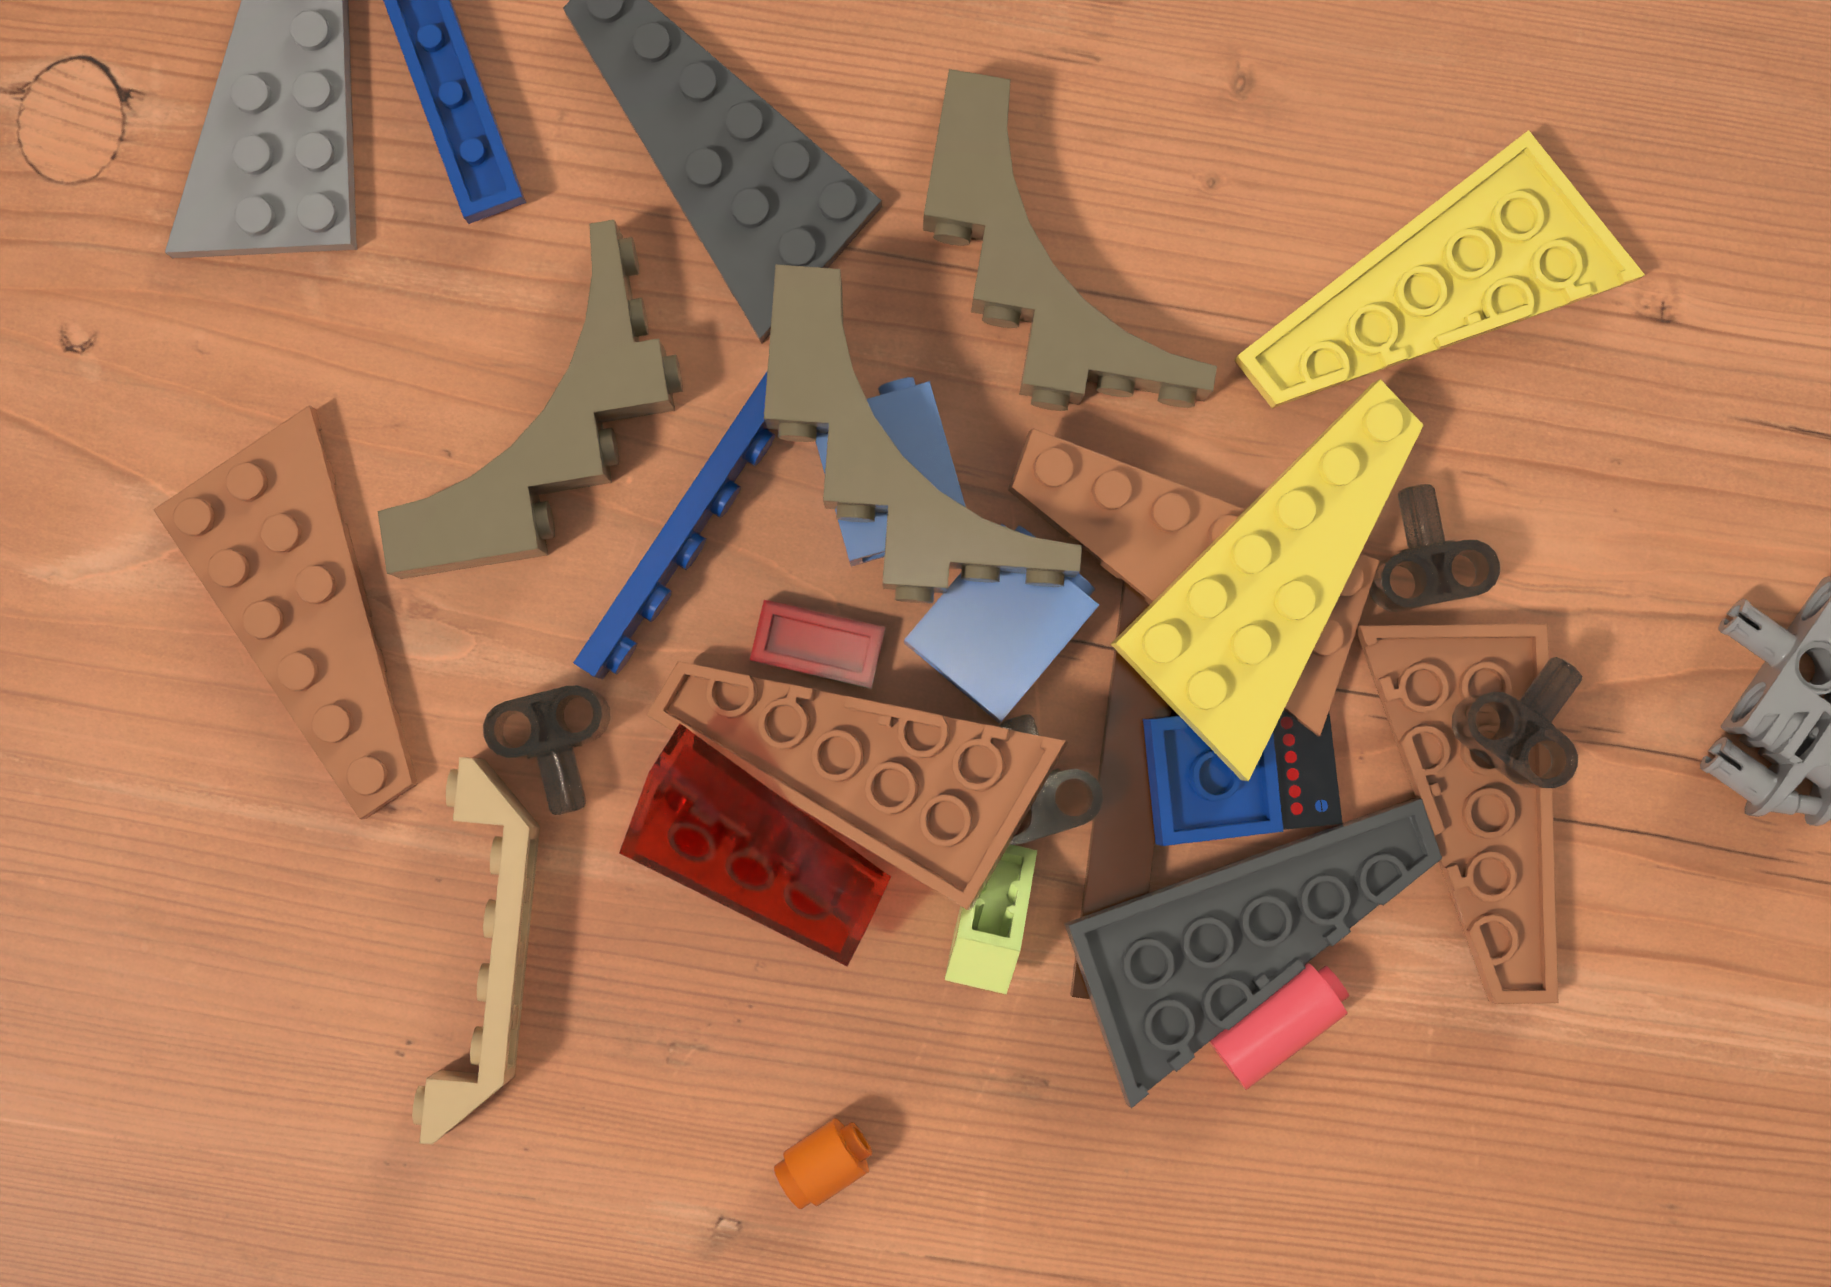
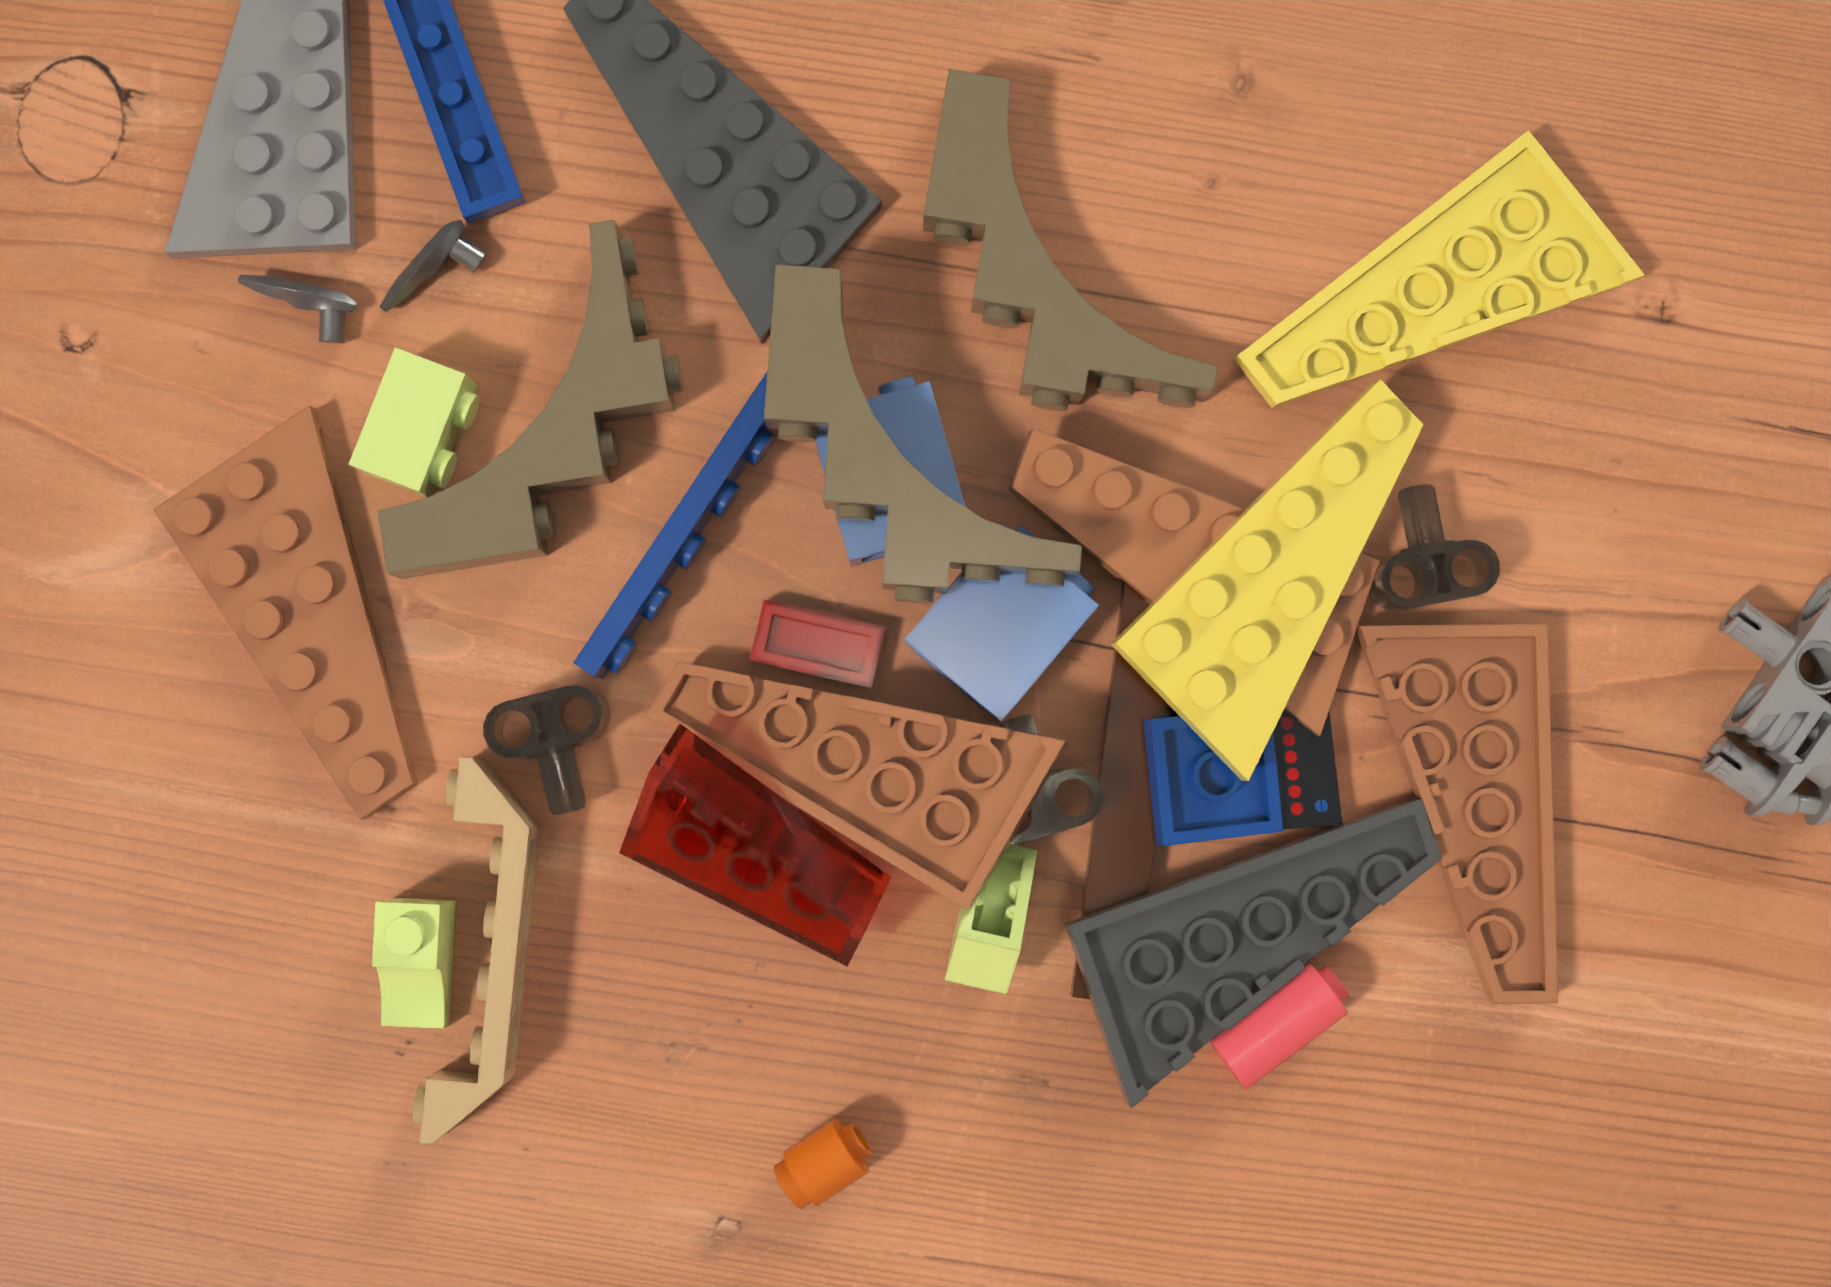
clear smoke beam [1452,657,1582,788] -> none
none -> flat silver bar [238,275,358,343]
none -> yellowish green brick [348,347,480,497]
none -> yellowish green arch [372,897,456,1029]
none -> flat silver bar [379,220,488,312]

